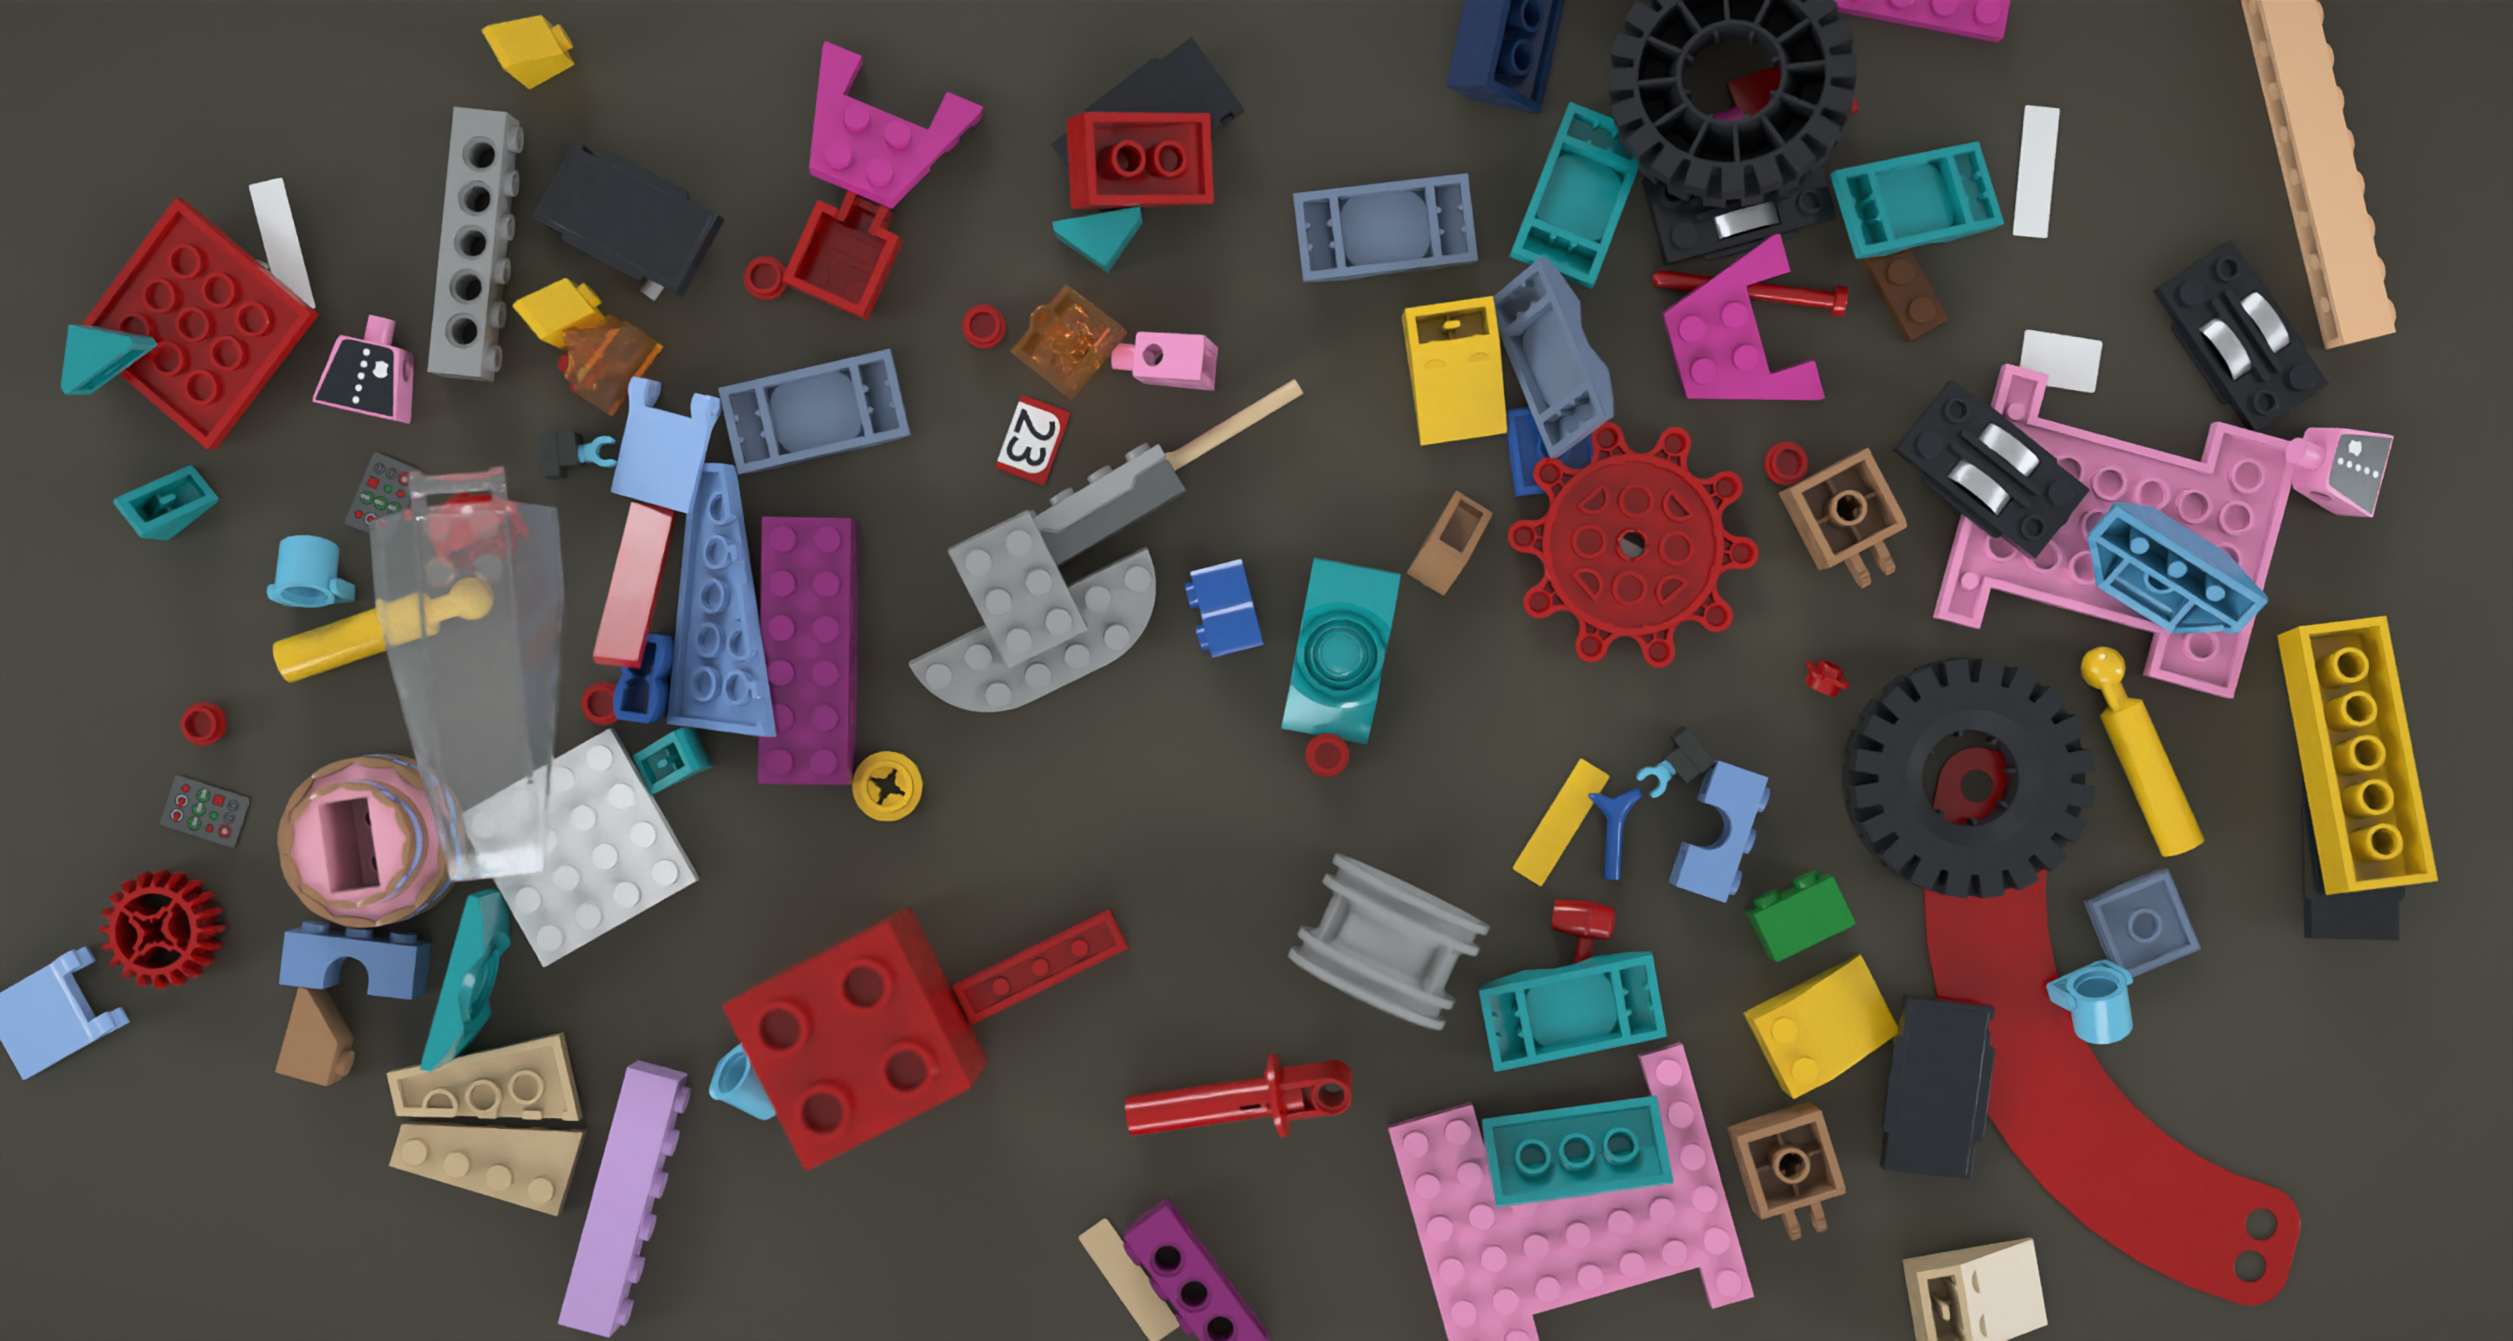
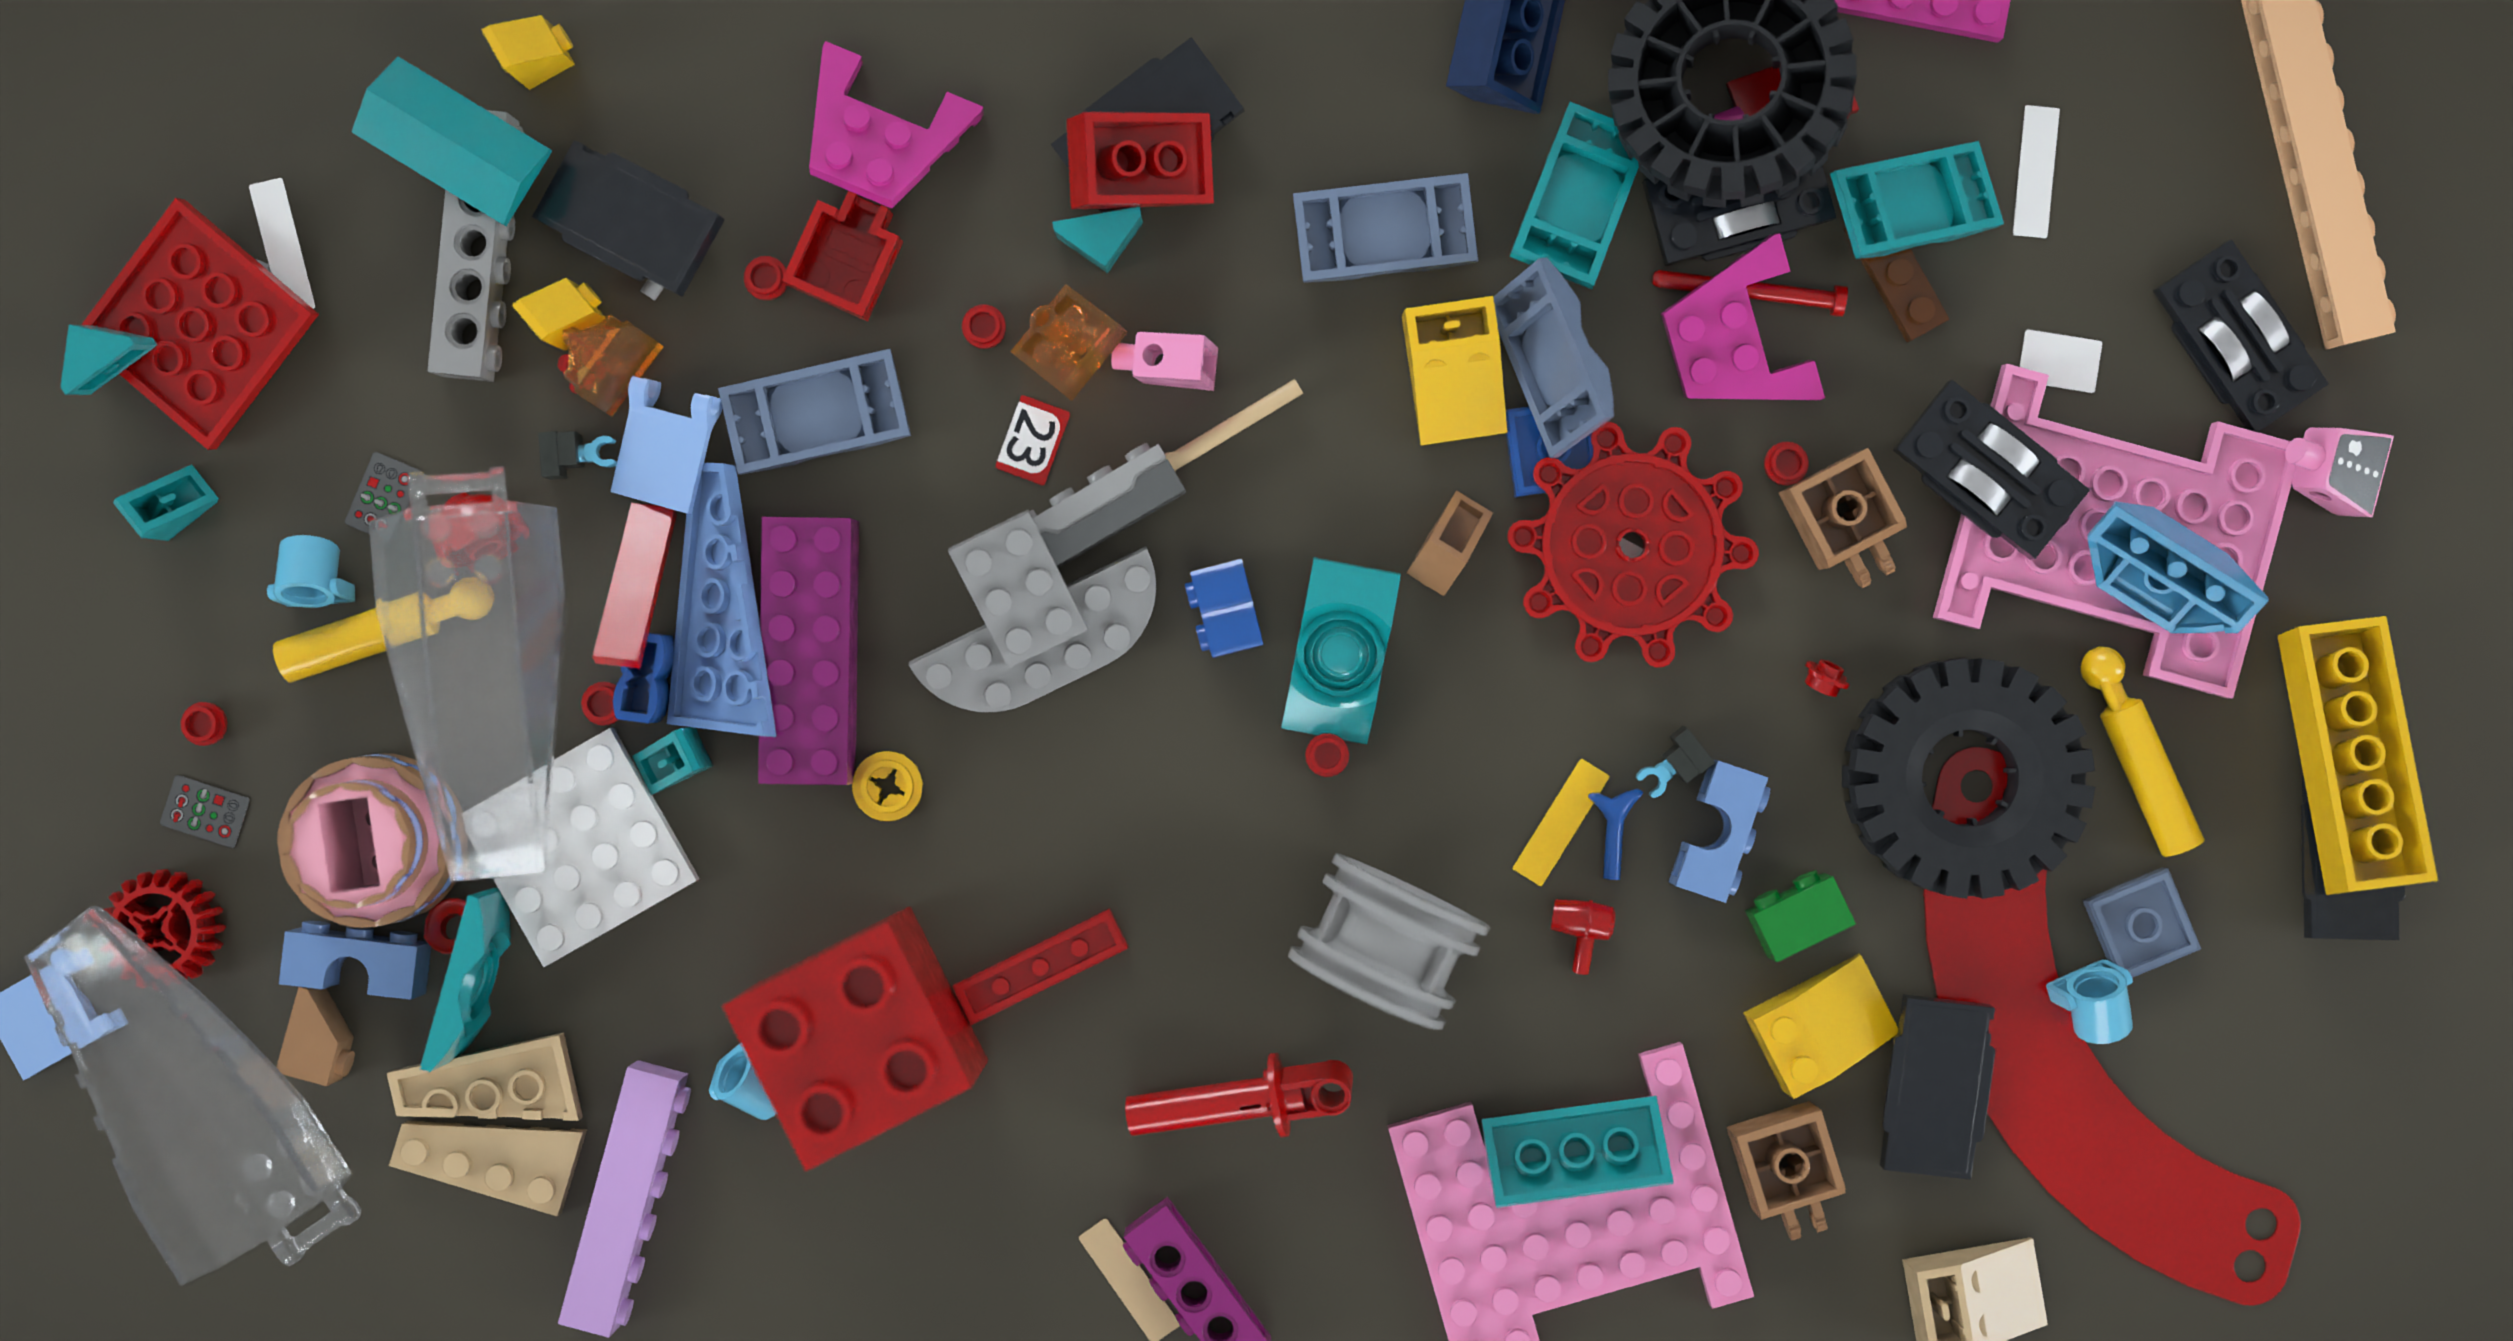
torso [313,315,414,424] -> none
teal slope [1478,951,1667,1072] -> none
none -> clear windscreen [24,906,361,1286]
none -> teal slope [352,56,552,226]
none -> red piece [423,898,466,954]

